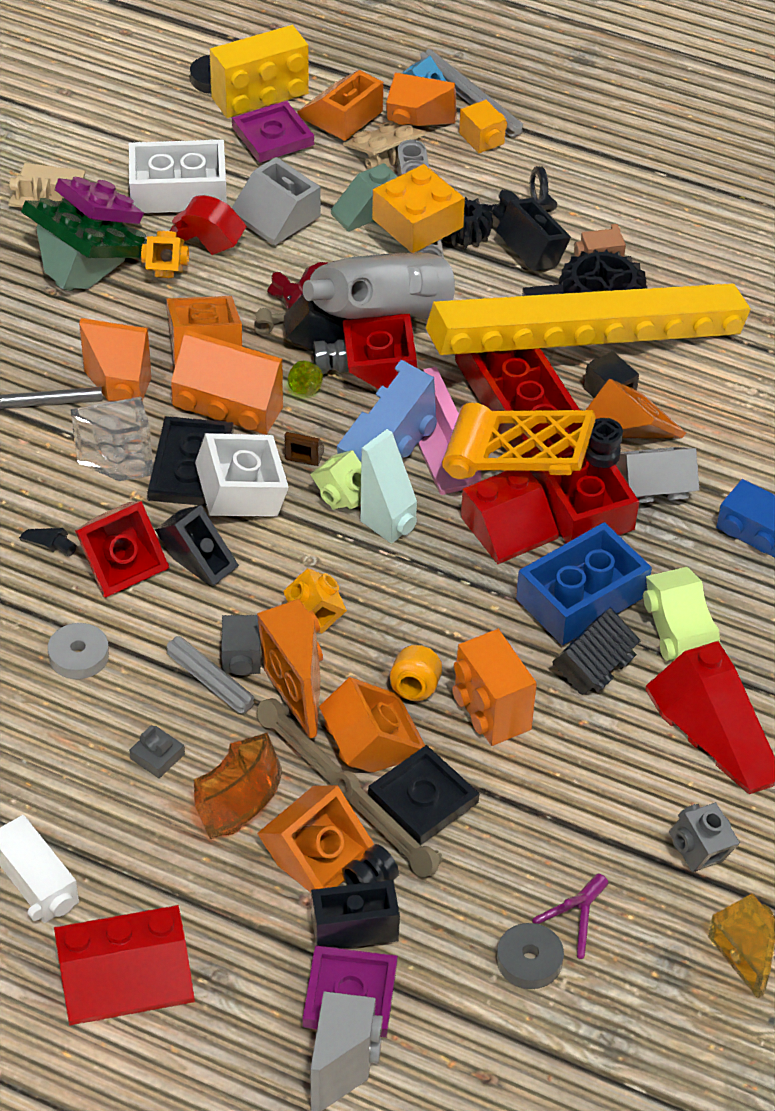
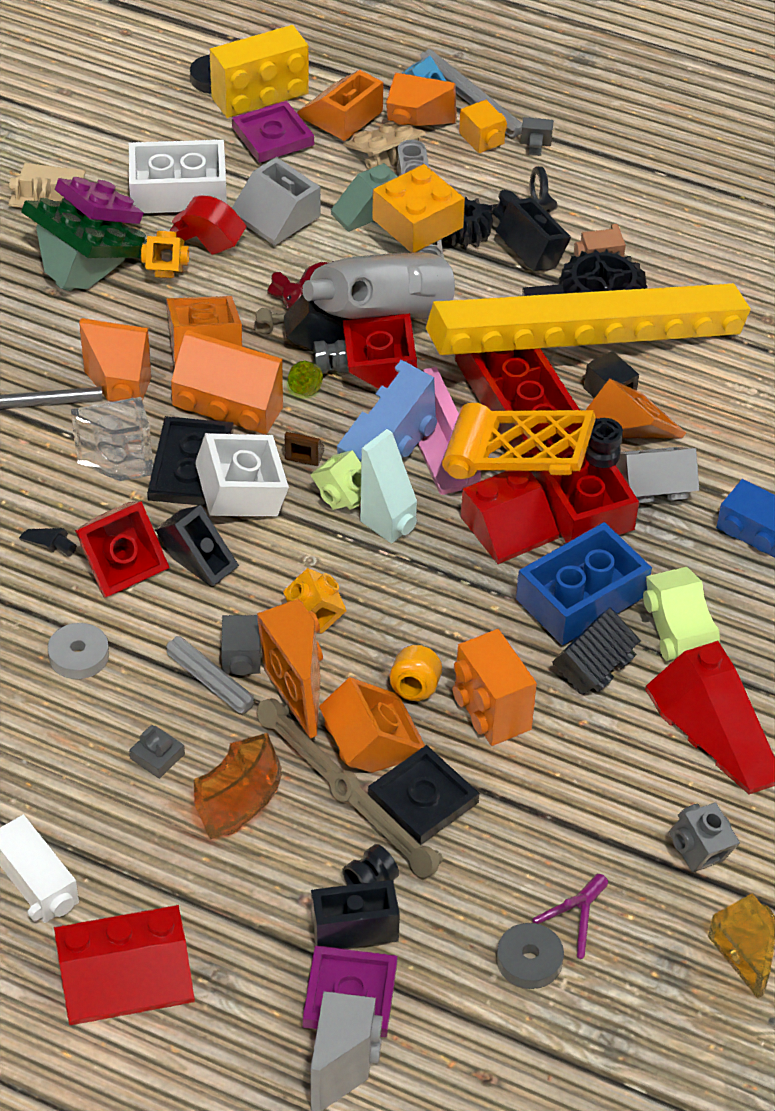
orange slope [257,785,374,893] -> none
none -> dark grey tile [521,117,554,156]

